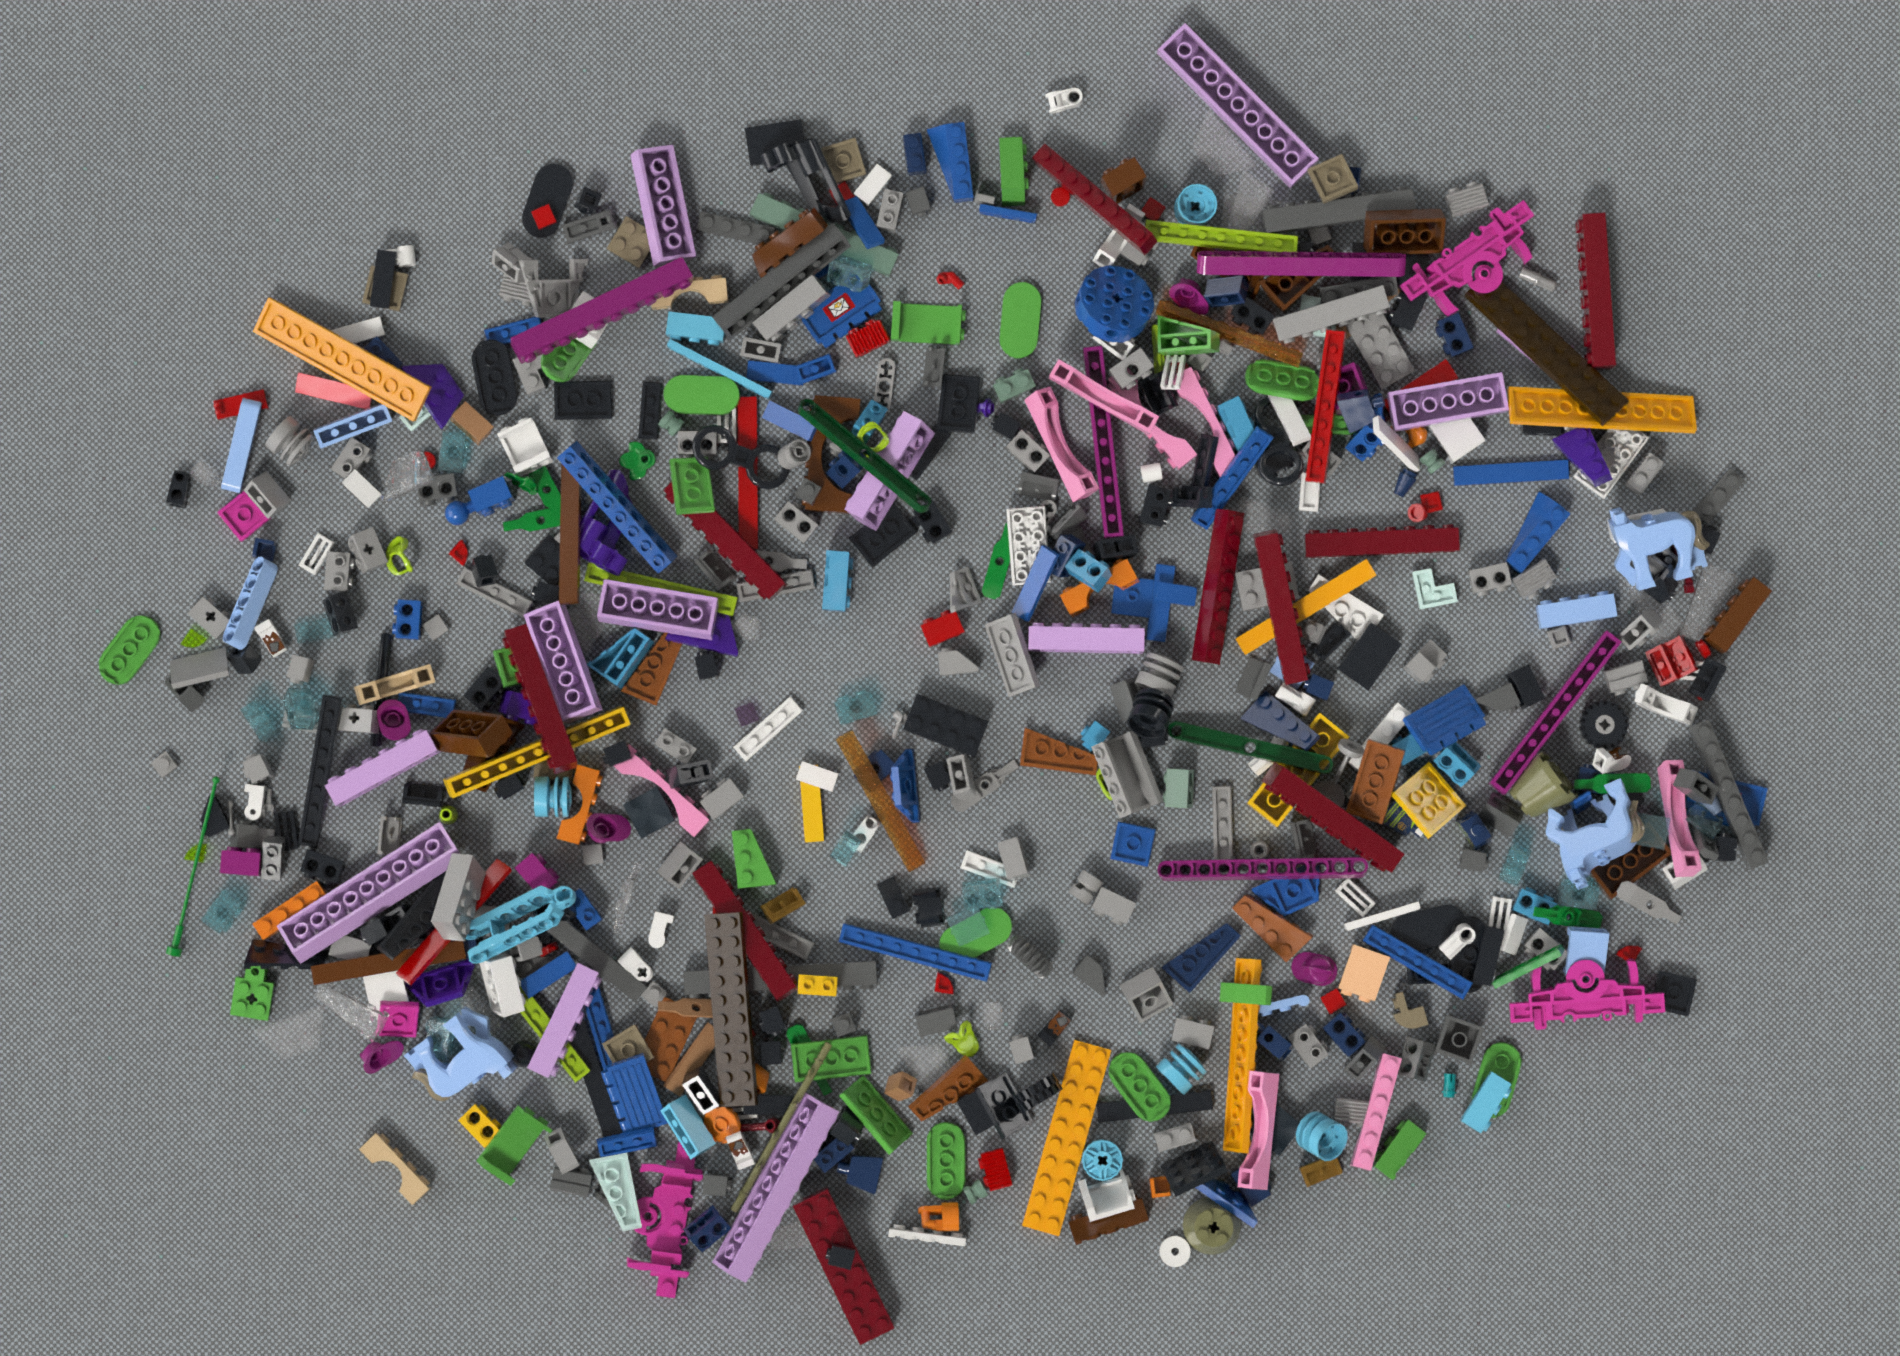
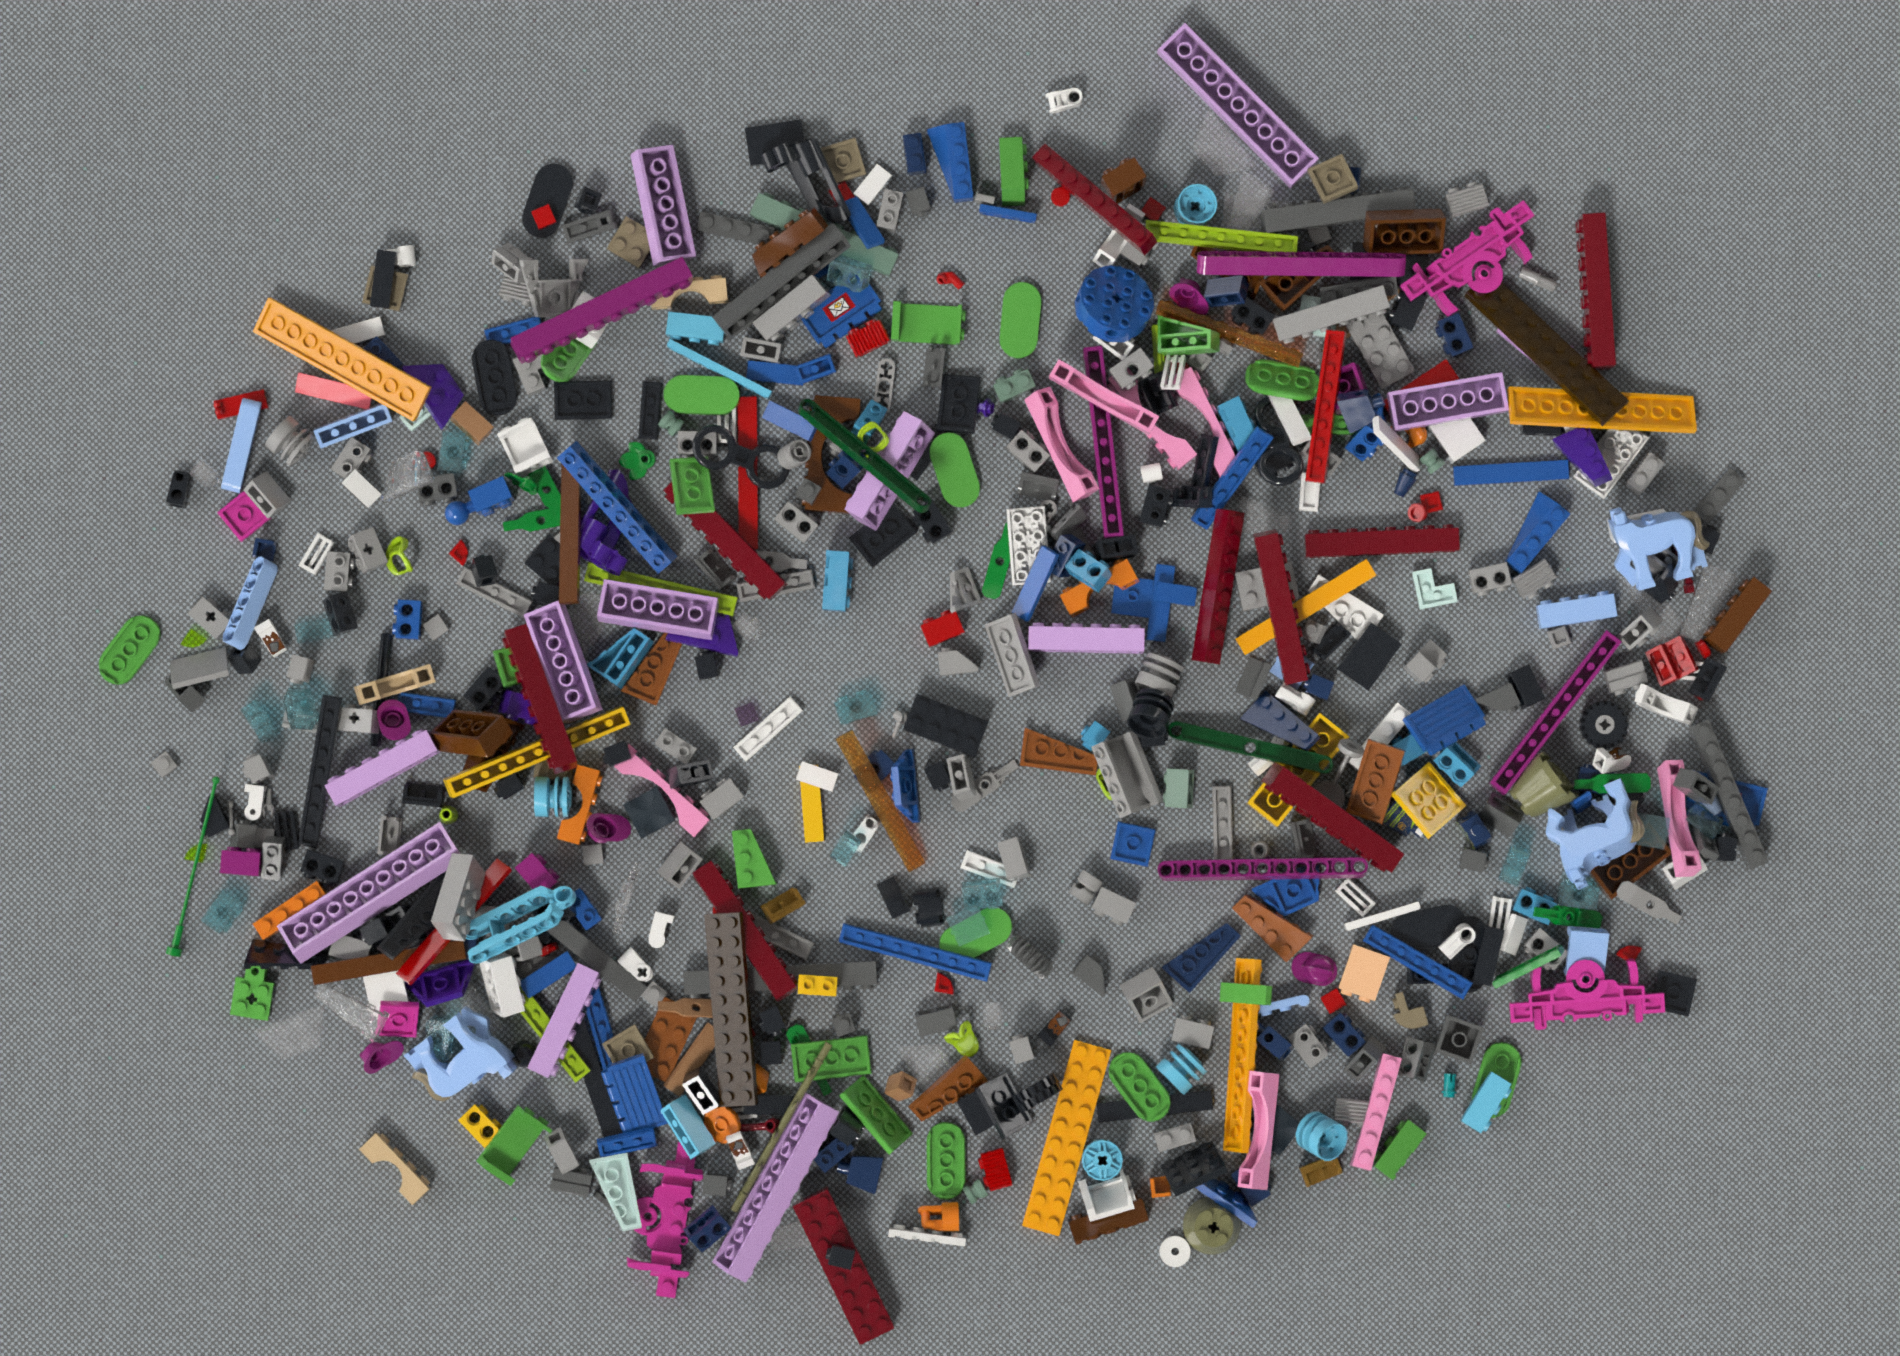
none -> bright green tile [929,433,980,507]

